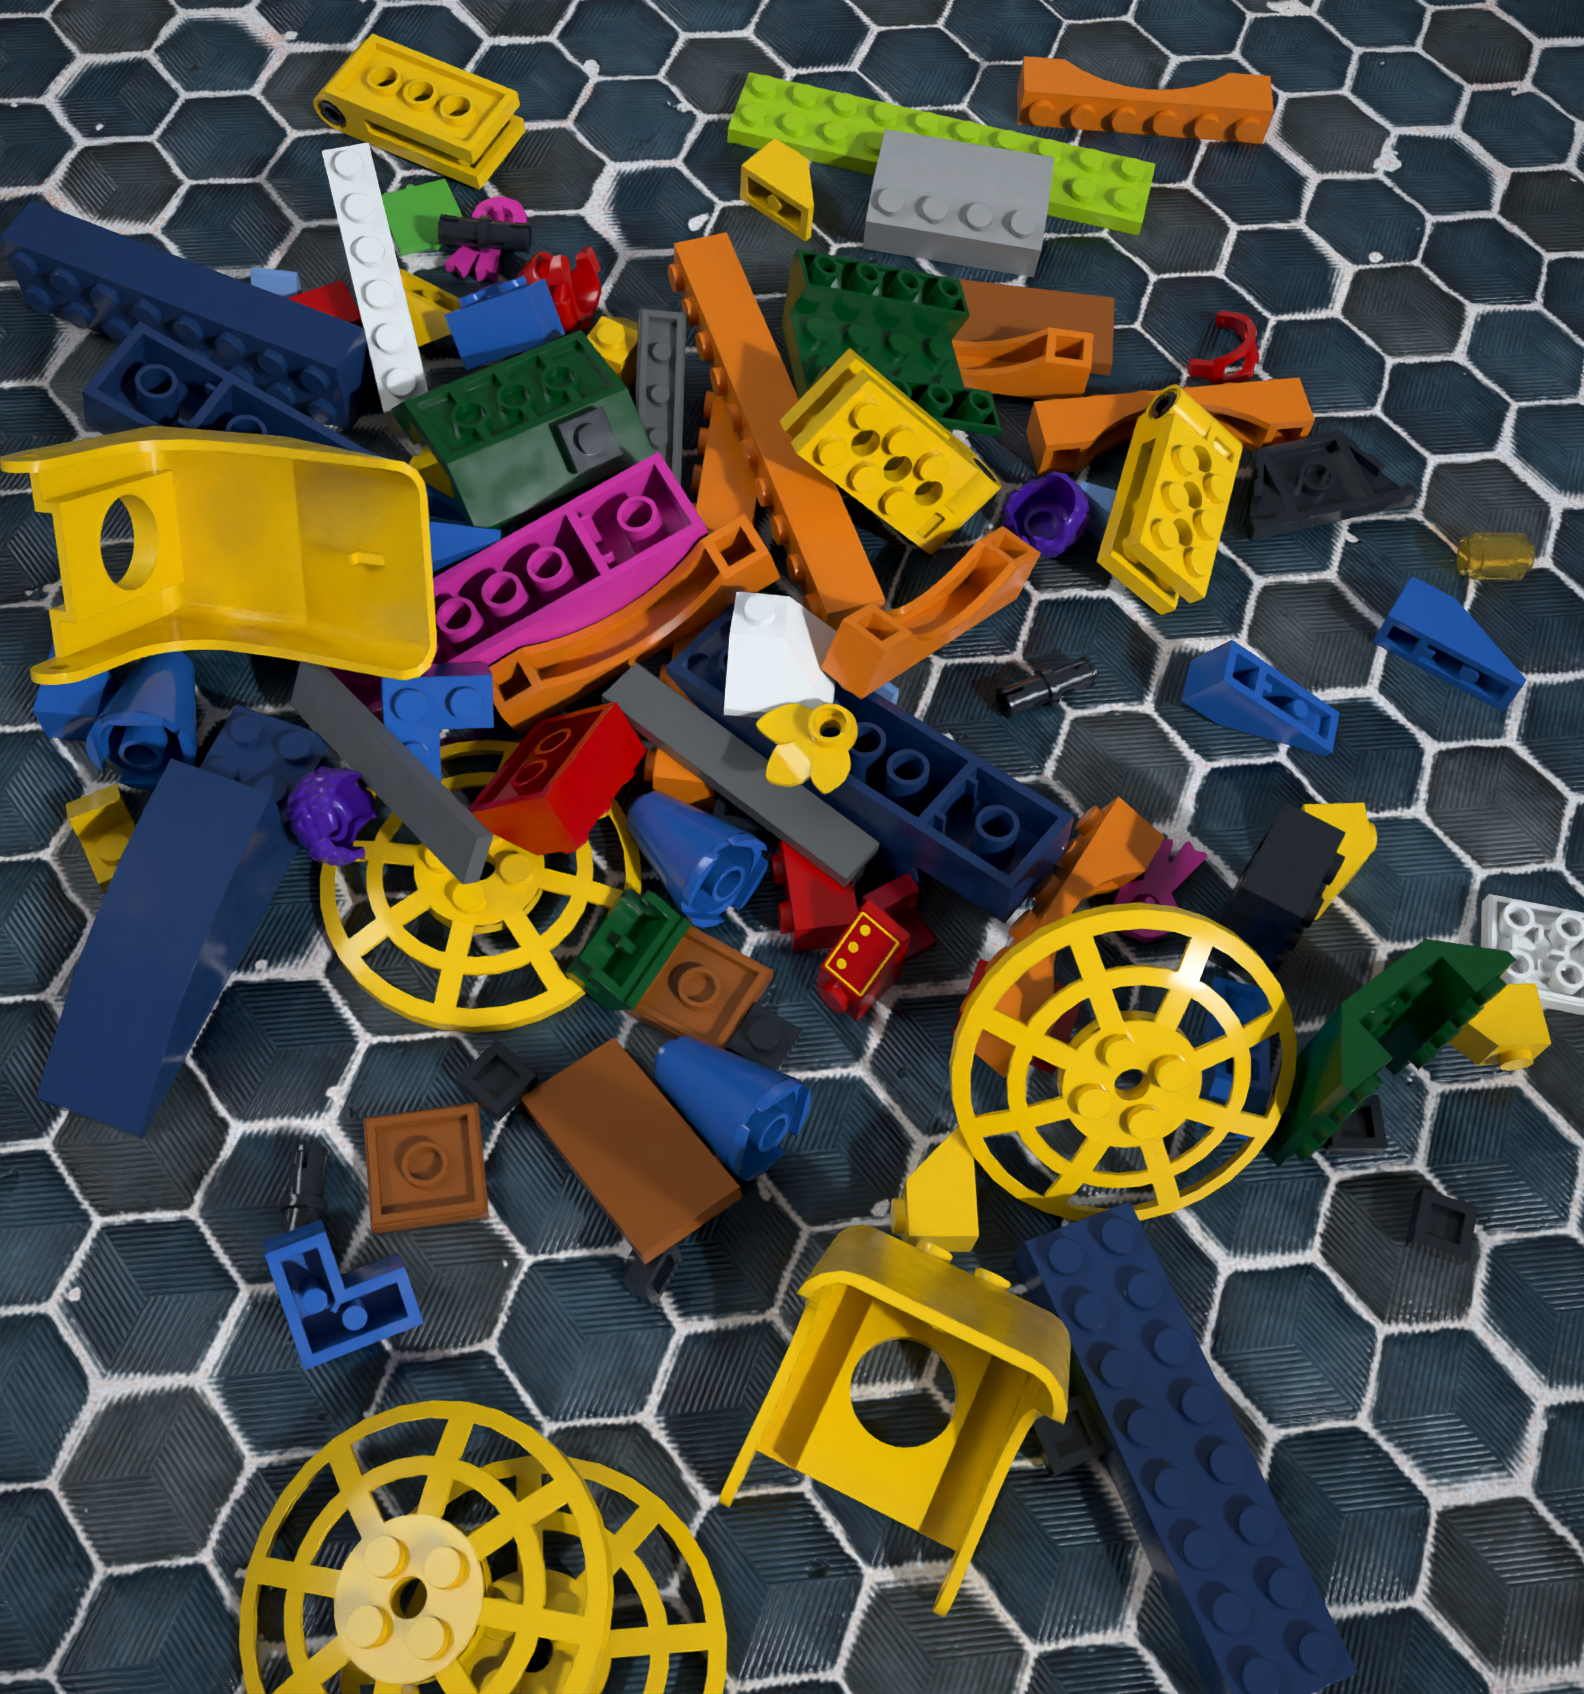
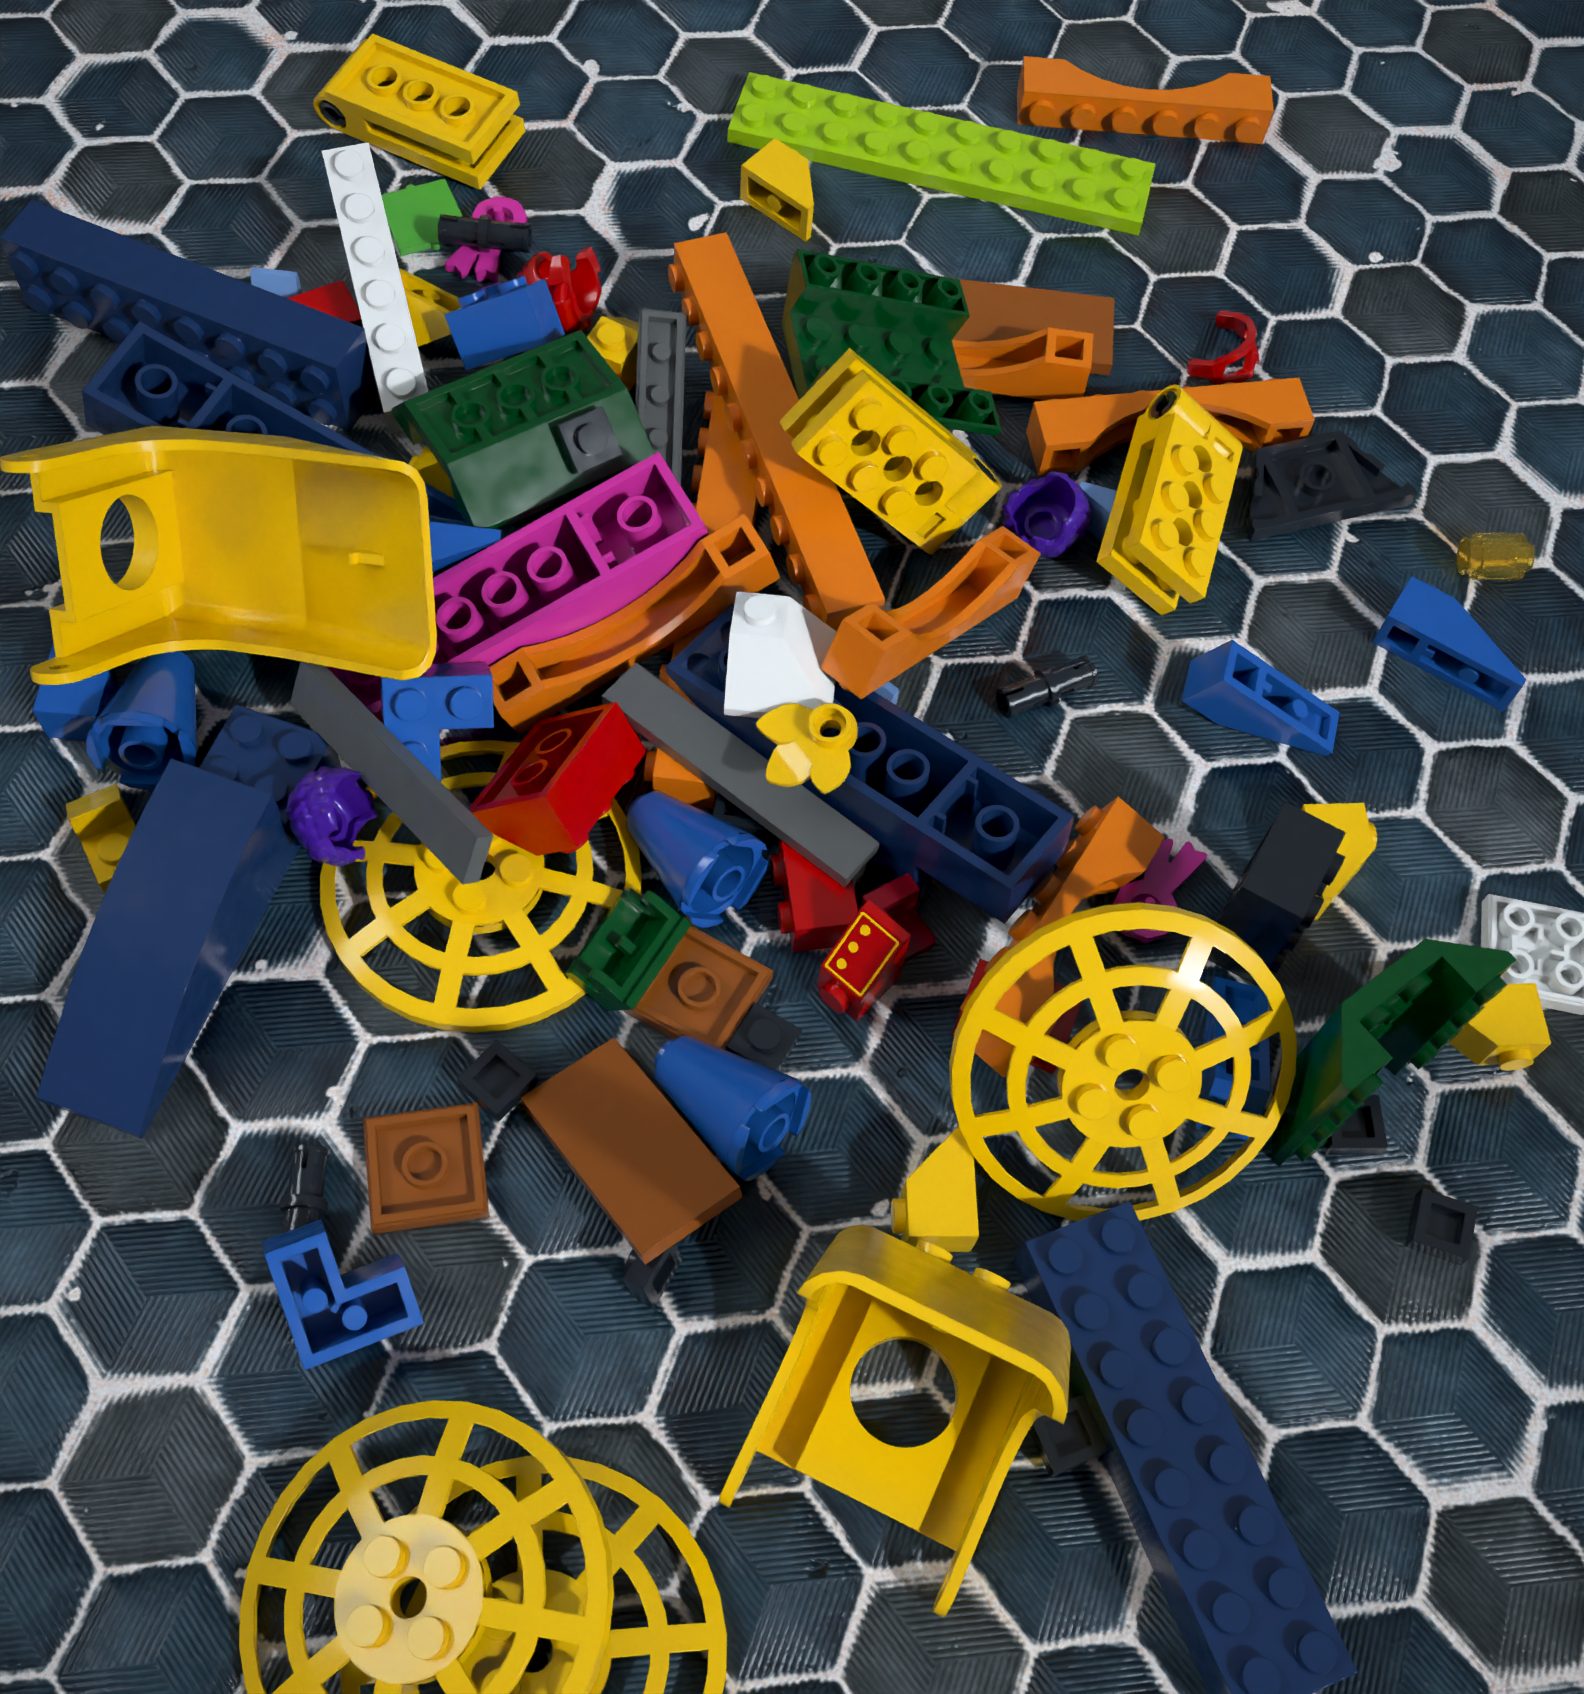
light grey slope [863,129,1054,277] -> none

